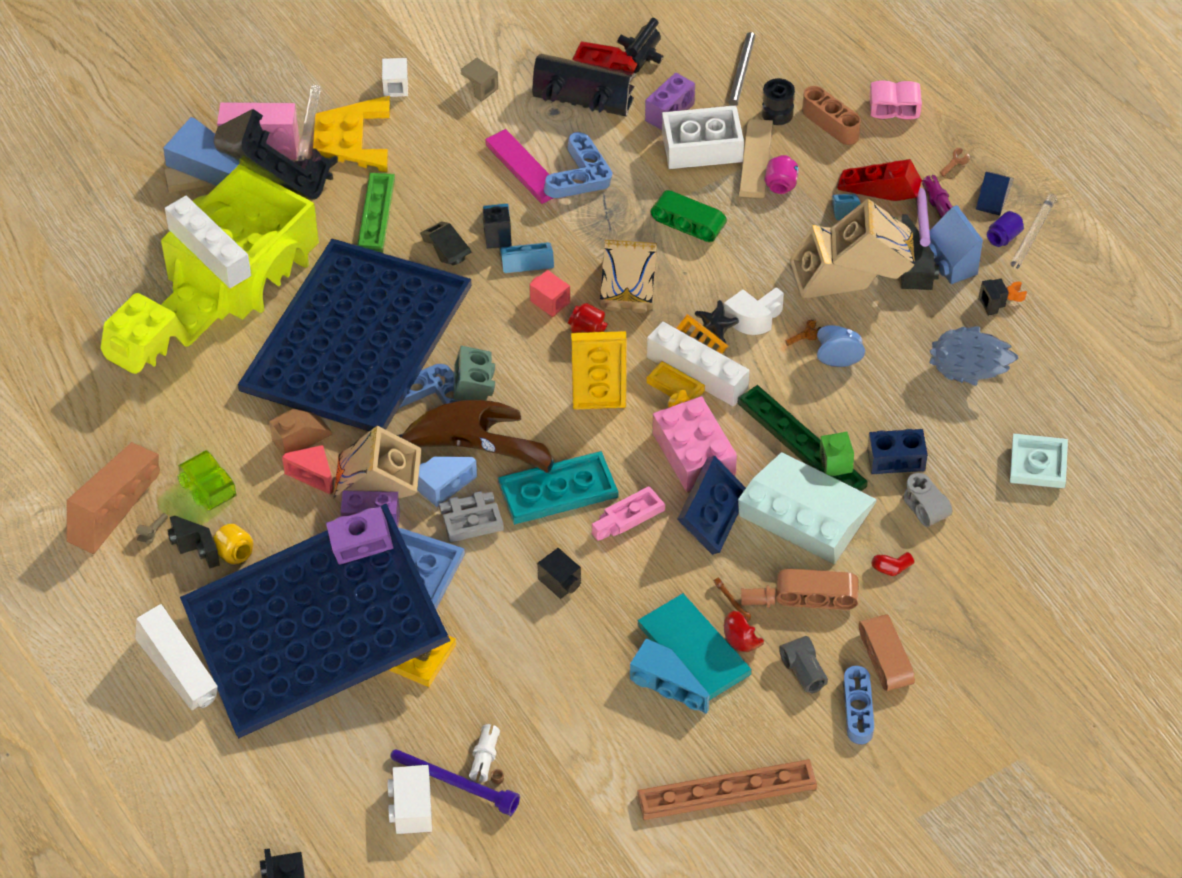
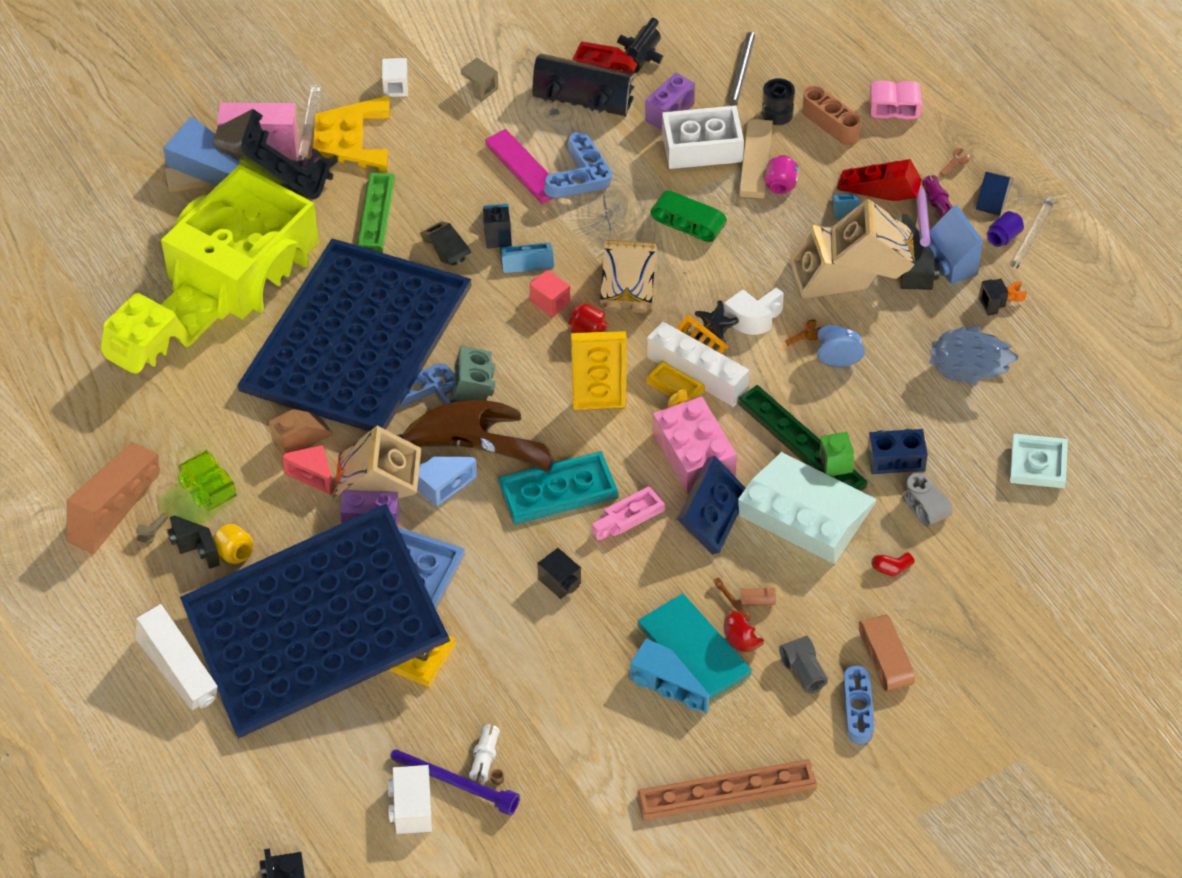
white brick [165,196,251,288] -> none
medium lavender brick [326,506,393,565] -> none
light grey plate [439,491,504,542] -> none
nougat beam [776,569,859,610] -> none

